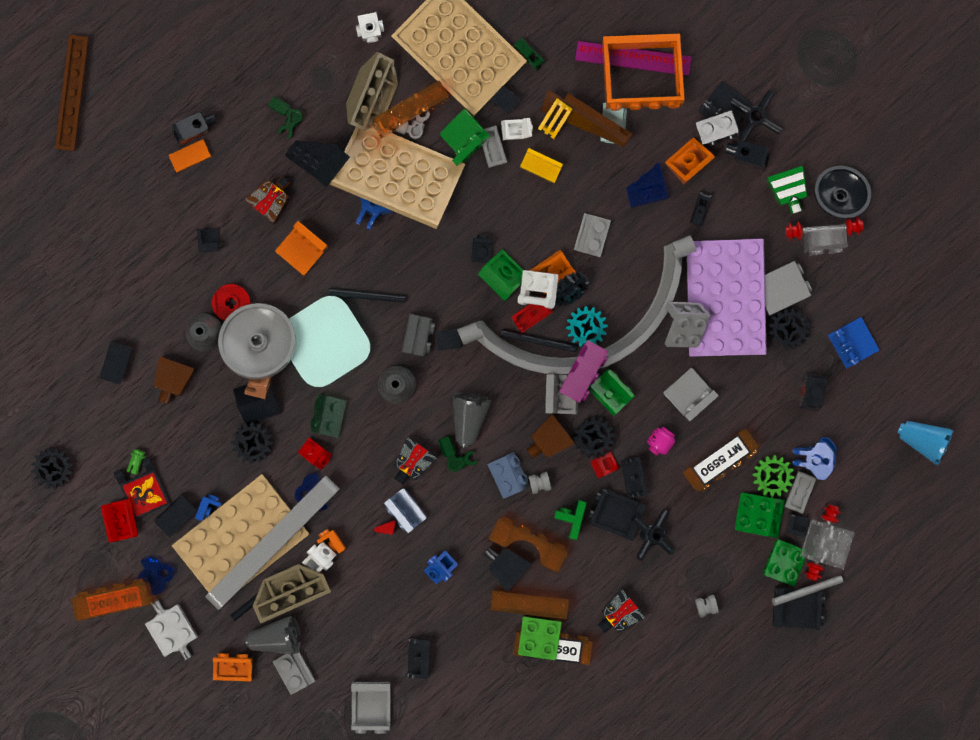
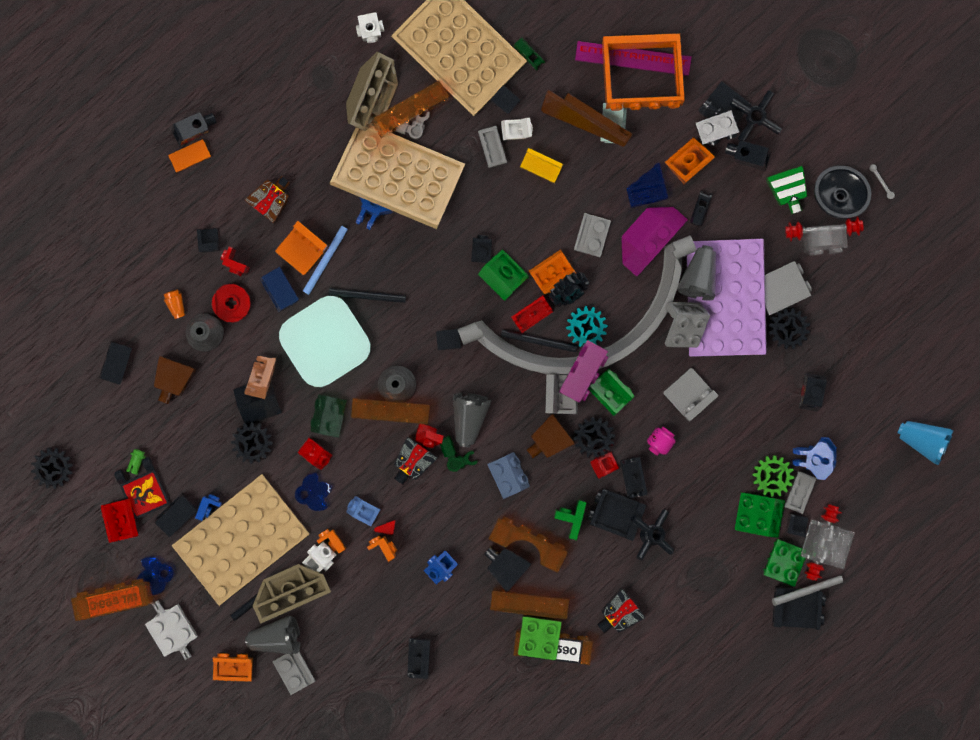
reddish brown plate [55,35,89,152] -> none
light grey beam [205,476,339,610] -> none
light grey dish [218,303,296,379] -> none
dark green bar [268,96,303,139] -> none
black wedge [284,140,350,187] -> none
light grey panel [351,682,391,734] -> none
sand blue bracket [384,488,427,533] -> none
dark grey brick [402,314,435,357] -> none
green bracket [440,109,490,166] -> none
white plate [518,270,559,309] -> none
light grey wheel [529,472,551,494] -> none
yellow tile [538,99,573,139] -> none
brick [682,428,759,492] -> none
light grey wheel [695,595,719,618] -> none
blue hinge [828,317,880,369] -> none
none -> orange cone [163,289,185,319]
none -> red bracket [221,247,250,276]
none -> dark blue hinge [260,267,299,313]
none -> light blue bar [303,225,348,295]
none -> medium blue bracket [346,496,380,526]
none -> clear orange arch [351,399,430,424]
none -> orange bracket [367,535,397,562]
none -> red bracket [415,423,443,448]
none -> magenta wedge [621,207,688,277]
none -> dark grey cone [677,245,716,301]
none -> light grey hinge [869,164,895,199]

